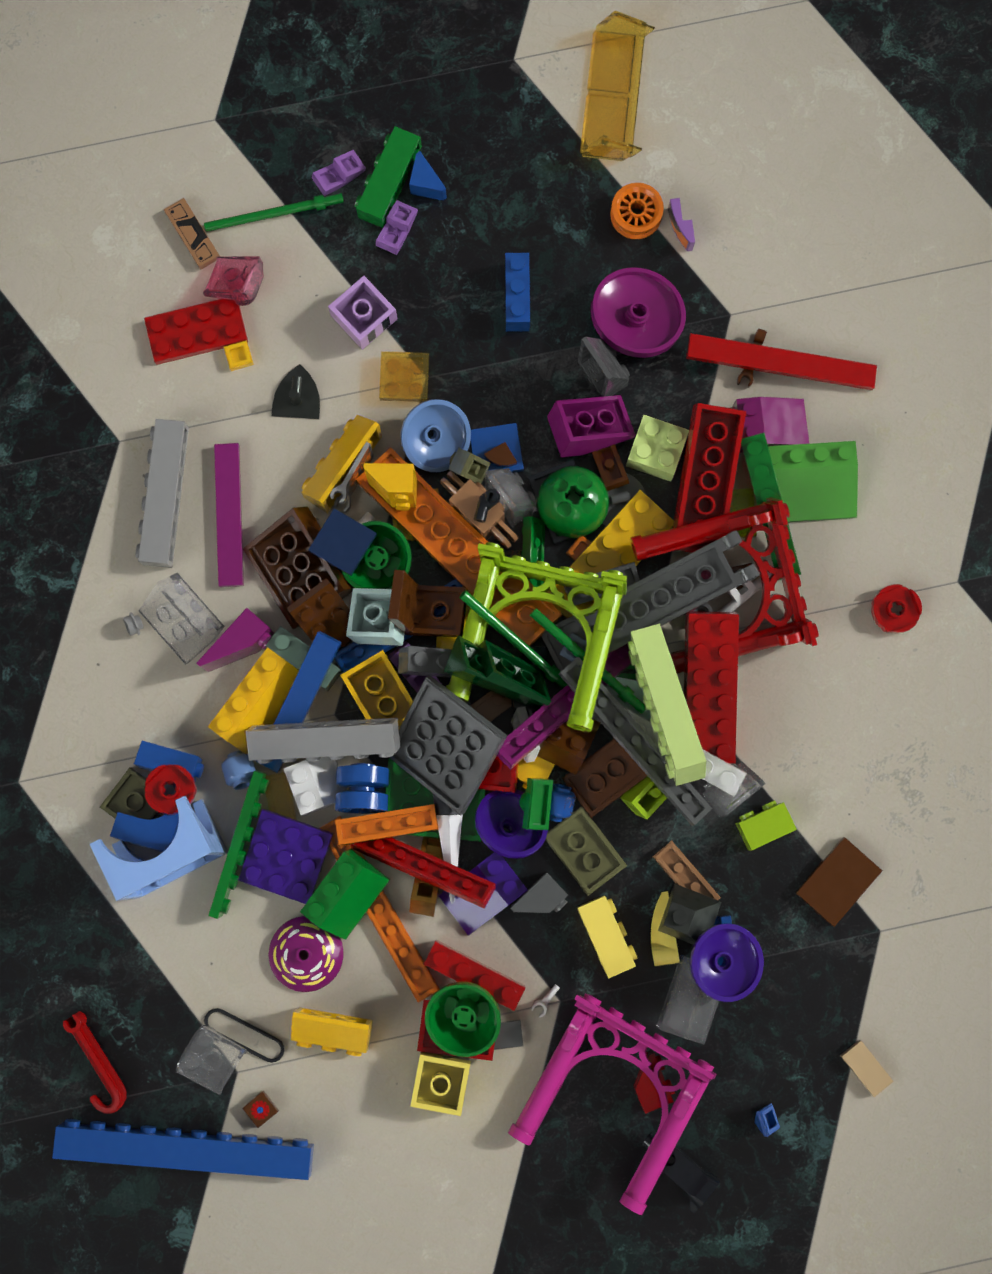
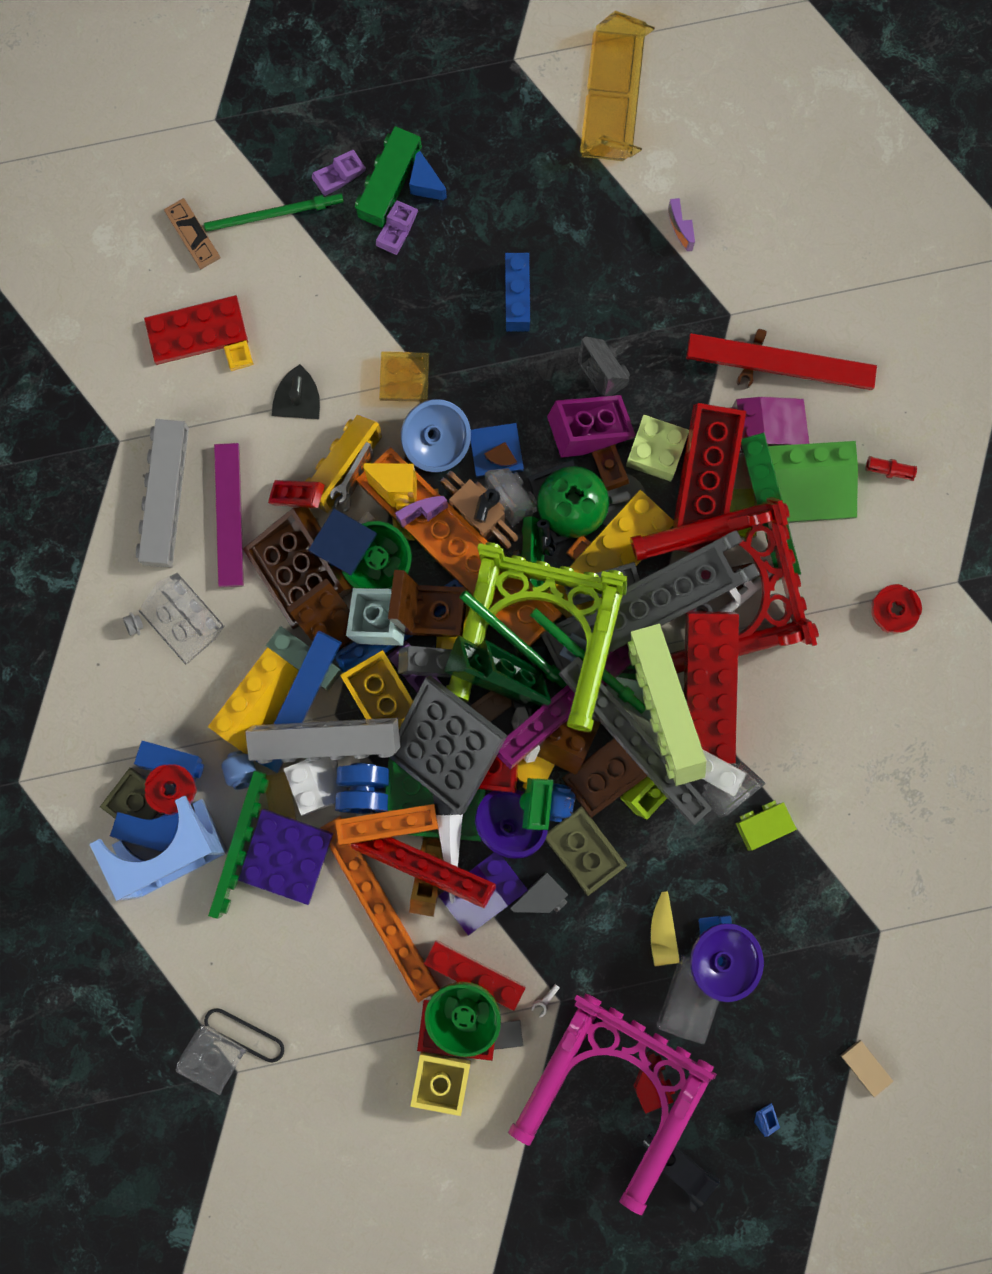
blue brick [52,1119,314,1180] -> none
red piece [63,1011,126,1114] -> none
magenta slope [196,608,275,672] -> none
clear pink slope [203,256,264,306] -> none
reddish brown tile [242,1090,279,1128] -> none
magenta dish [268,916,344,992] -> none
yellow slope [291,1007,373,1056] -> none
green slope [300,849,390,940] -> none
lavender brick [328,276,398,350] -> none
olive slope [448,447,491,484] -> none
light yellow brick [576,895,638,979] -> none
magenta dish [591,267,686,358] -> none
orange wheel [610,183,664,239] -> none
medium nougat tile [652,840,721,900] -> none
pearl dark grey slope [658,884,721,945] -> none
reddish brown tile [795,837,883,927] -> none
none -> red tile [268,480,325,508]
none -> medium lavender slope [395,496,448,528]
none -> black arm [537,519,557,556]
none -> red pin [865,456,917,481]

